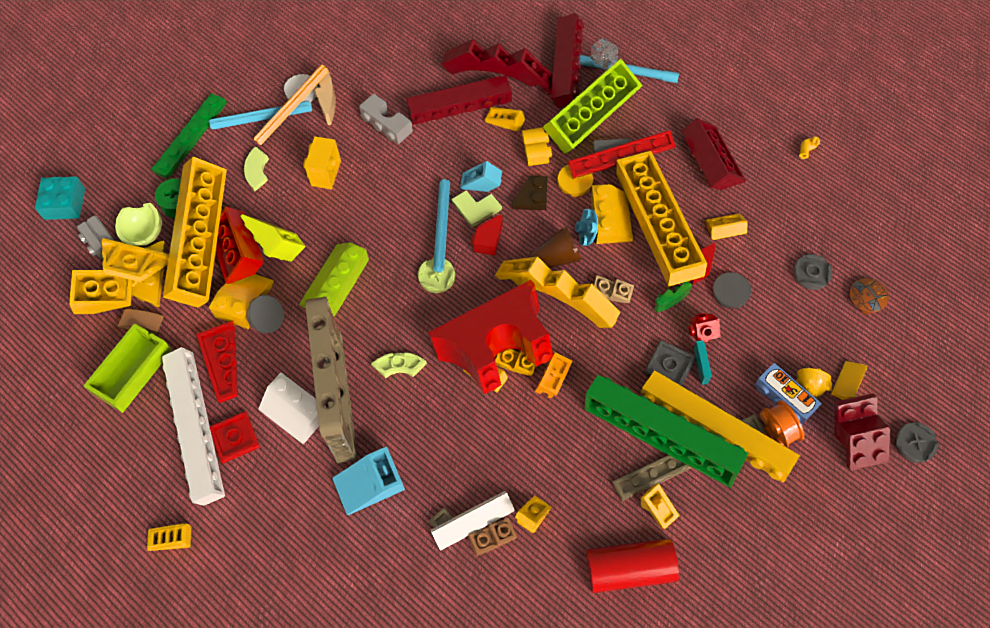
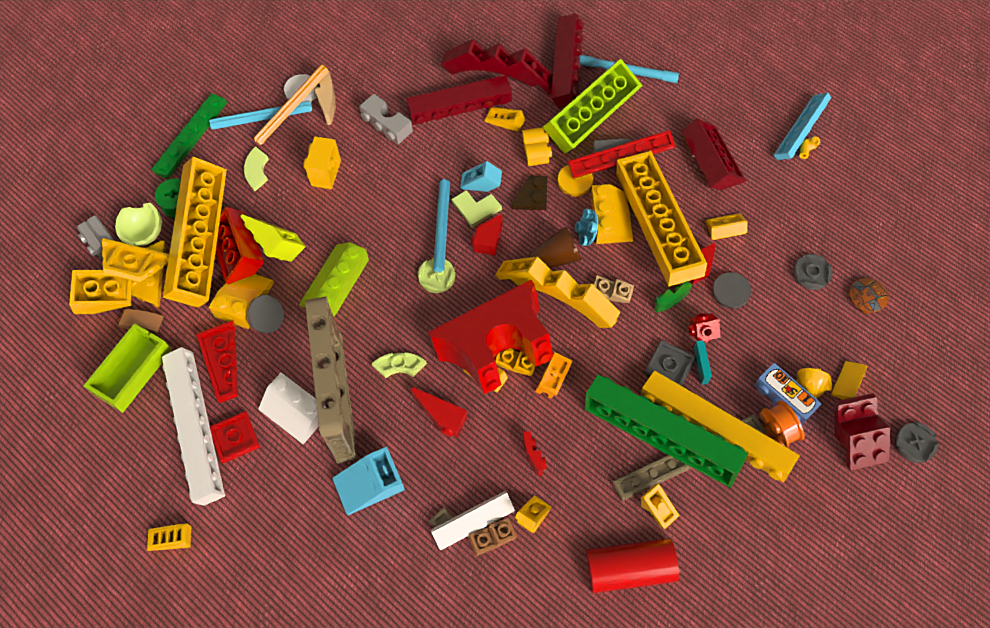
teal brick [35,177,85,220] -> none
clear brick [591,37,619,69] -> none
none -> red slope [411,387,468,438]
none -> red slope [523,431,546,476]
none -> medium azure plate [774,93,831,160]

